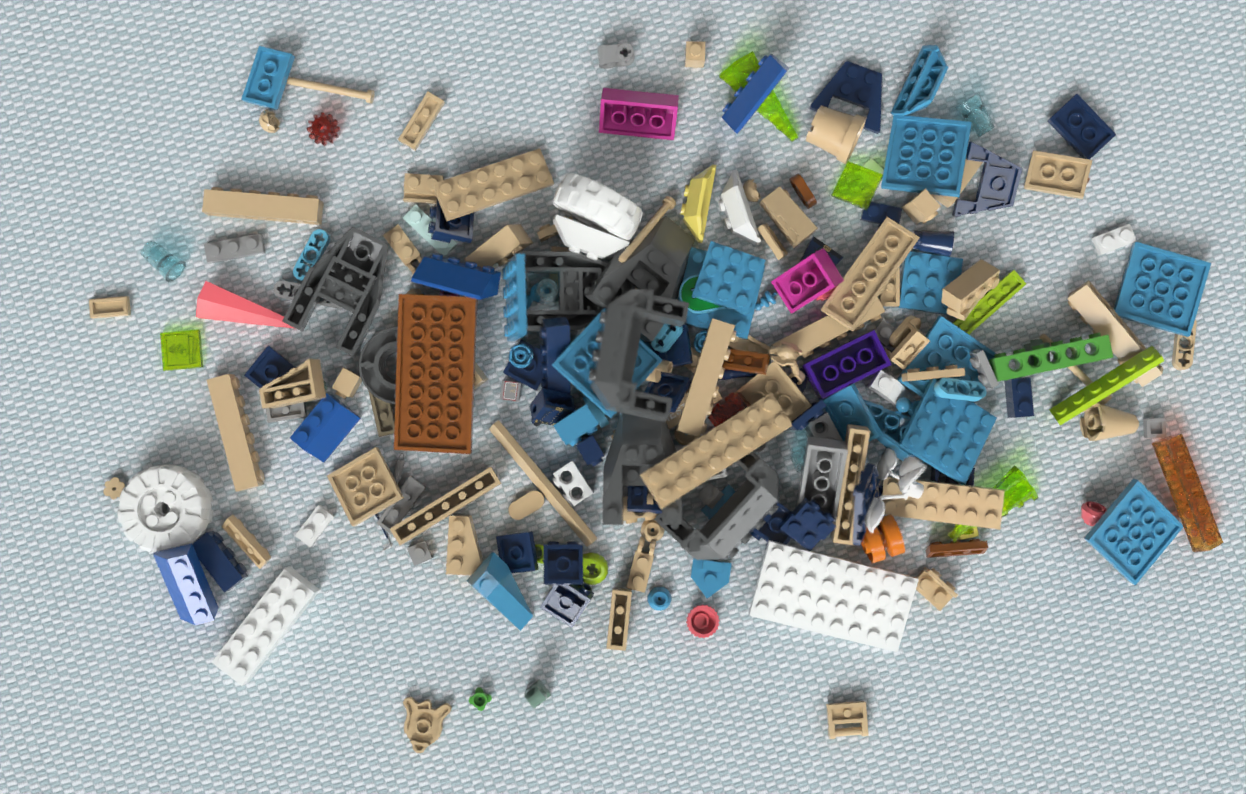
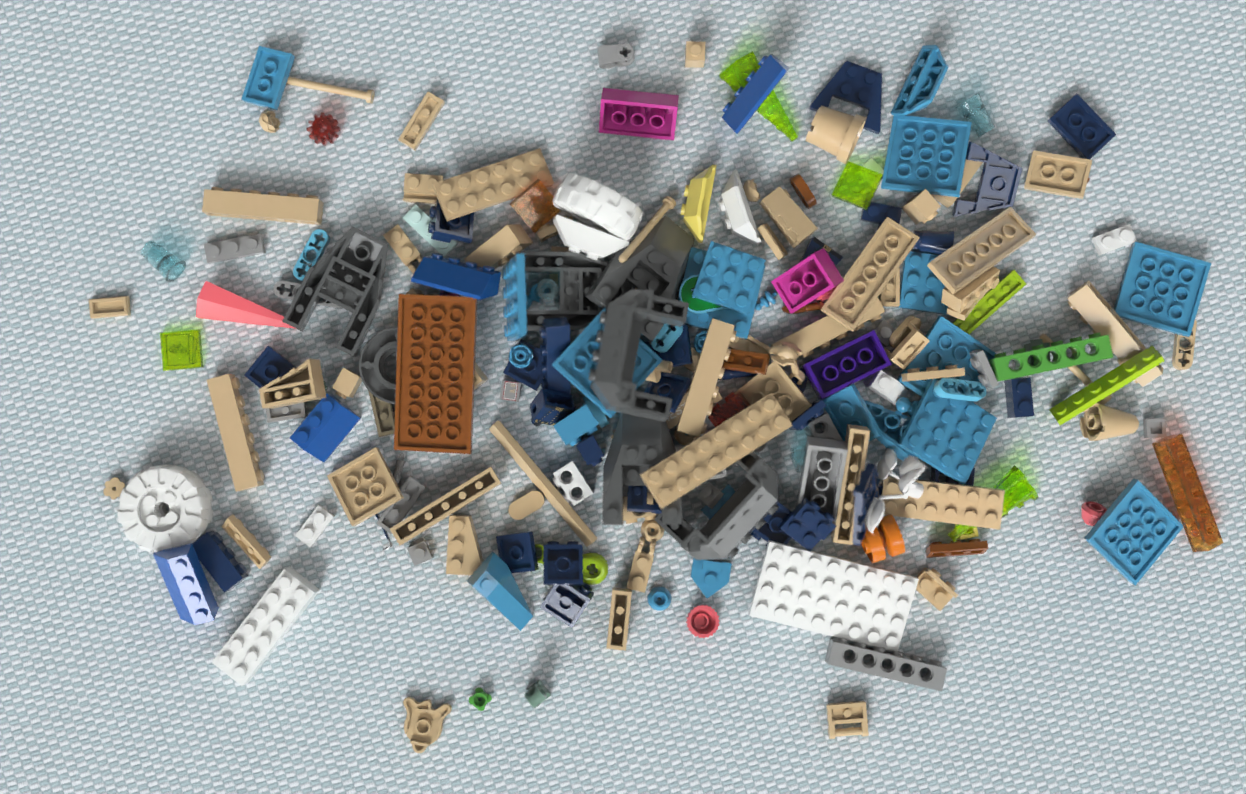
none -> clear orange plate [510,179,560,234]
none -> dark orange piece [782,301,825,314]
none -> light grey brick [825,637,947,691]
none -> tan plate [927,207,1036,294]

